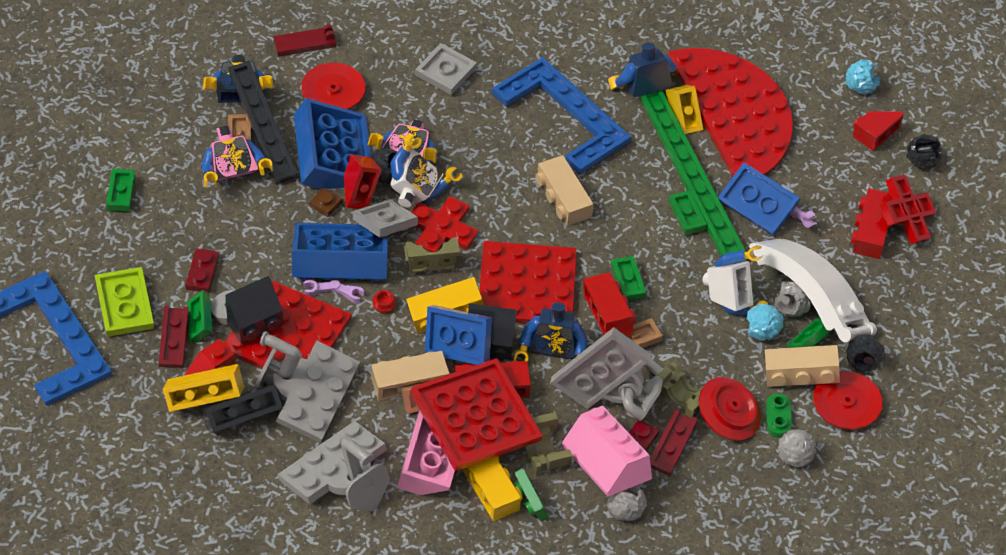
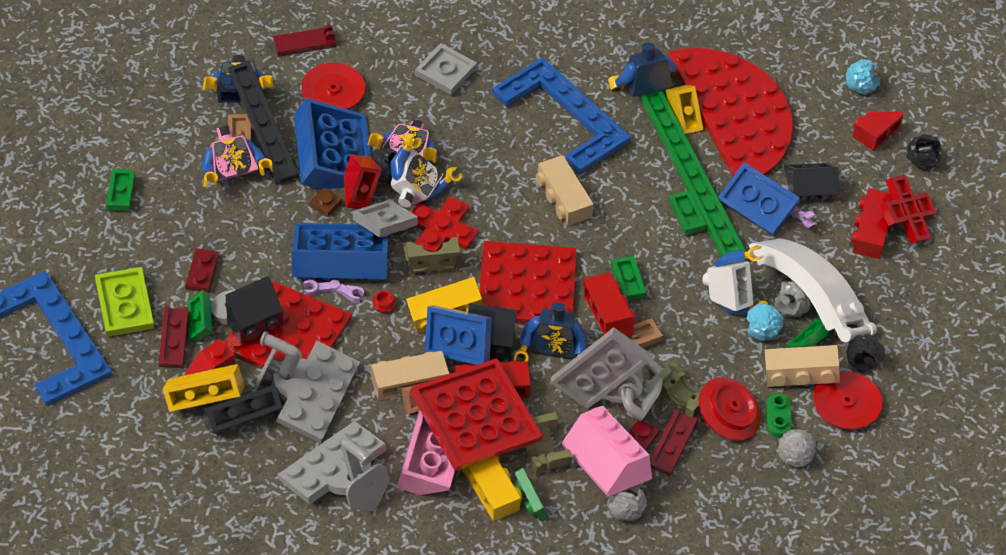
none -> black slope [784,163,839,200]

